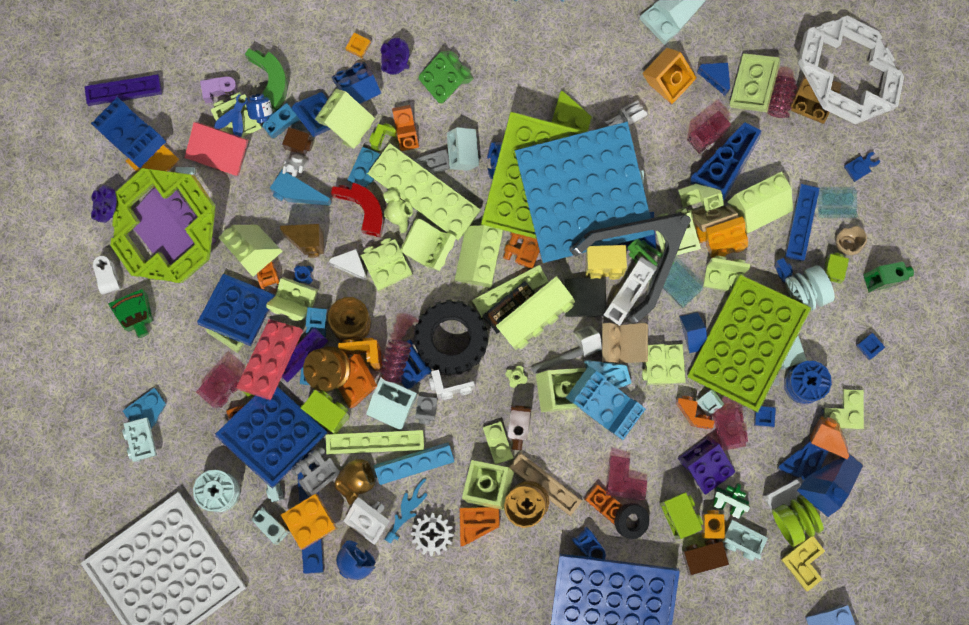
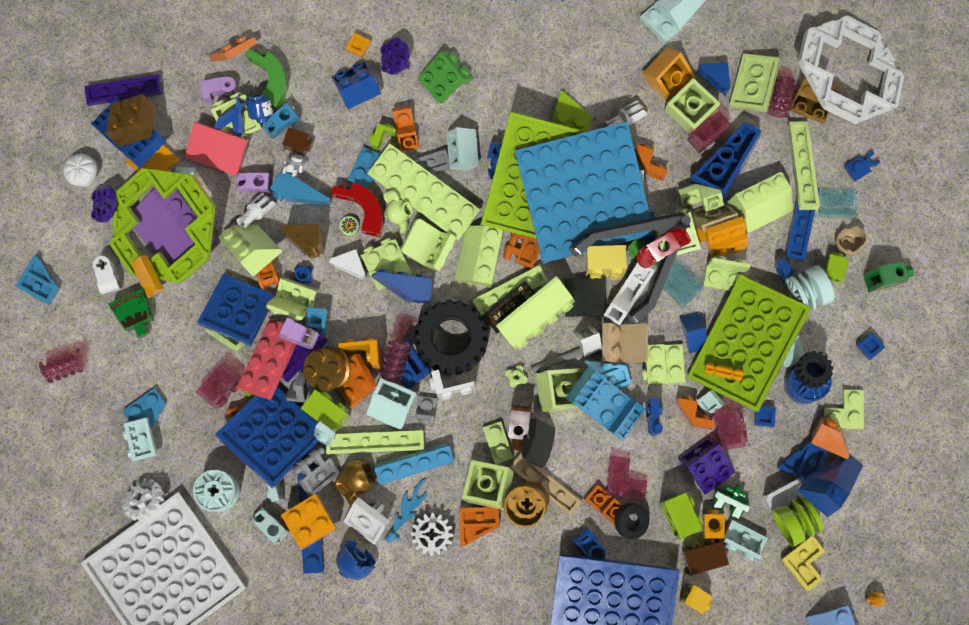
blue plate [292,92,331,137] -> none
yellowish green panel [315,89,375,149] -> none
pearl gold wheel [328,297,371,342] -> none
none -> dark azure wing [15,255,60,305]
none -> clear pink piece [39,348,84,383]
none -> white piece [63,154,97,187]
none -> pearl gold brick [106,94,156,147]
none -> white gear [122,479,164,521]
none -> light orange slope [131,255,164,298]
none -> orange wing [209,35,257,62]
none -> lavender leg [236,173,273,194]
none -> white arm [237,193,276,228]
none -> lavender leg [279,317,319,349]
none -> light grey bracket [286,372,310,402]
none -> light aqua plate [314,421,336,447]
none -> tile [340,216,359,236]
none -> blue slope [372,269,432,304]
none -> pearl dark grey slope [522,418,555,467]
none -> orange slope [634,144,667,181]
none -> red piece [636,227,691,268]
none -> blue plate [645,398,663,436]
none -> yellowish green brick [664,78,721,136]
none -> yellow slope [679,584,712,614]
none -> light orange axle [705,363,744,381]
none -> yellowish green plate [788,121,820,210]
none -> black tyre [795,351,834,389]
none -> light orange plate [866,592,887,608]

